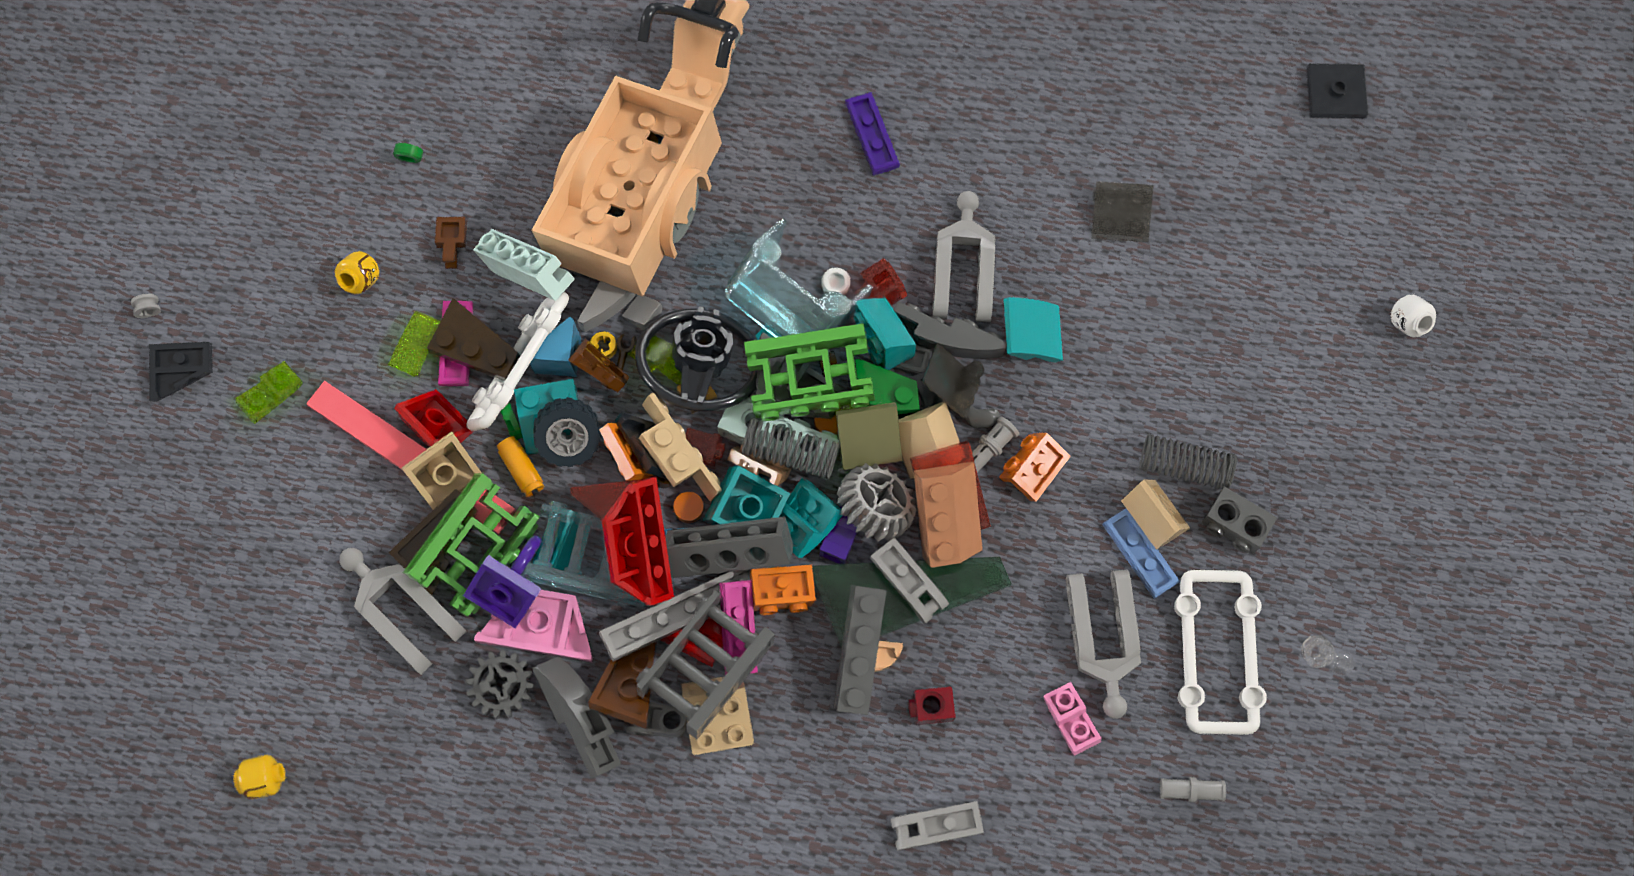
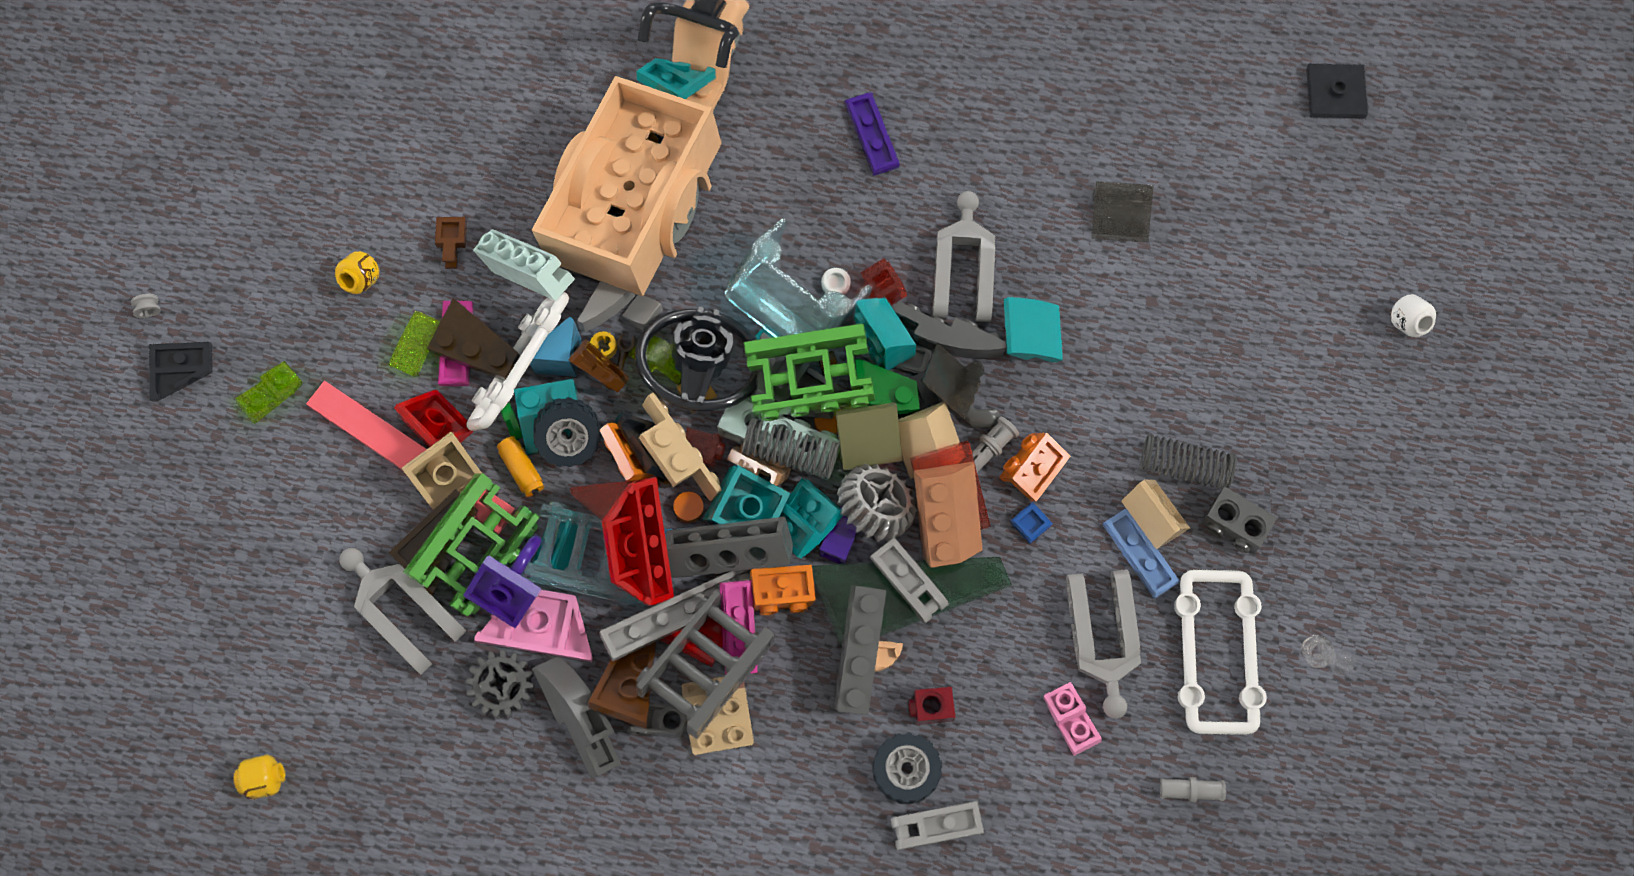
green tile [393,143,423,163] -> none
none -> teal wing [636,58,716,99]
none -> black wheel [872,733,942,805]
none -> blue tile [1010,502,1053,544]

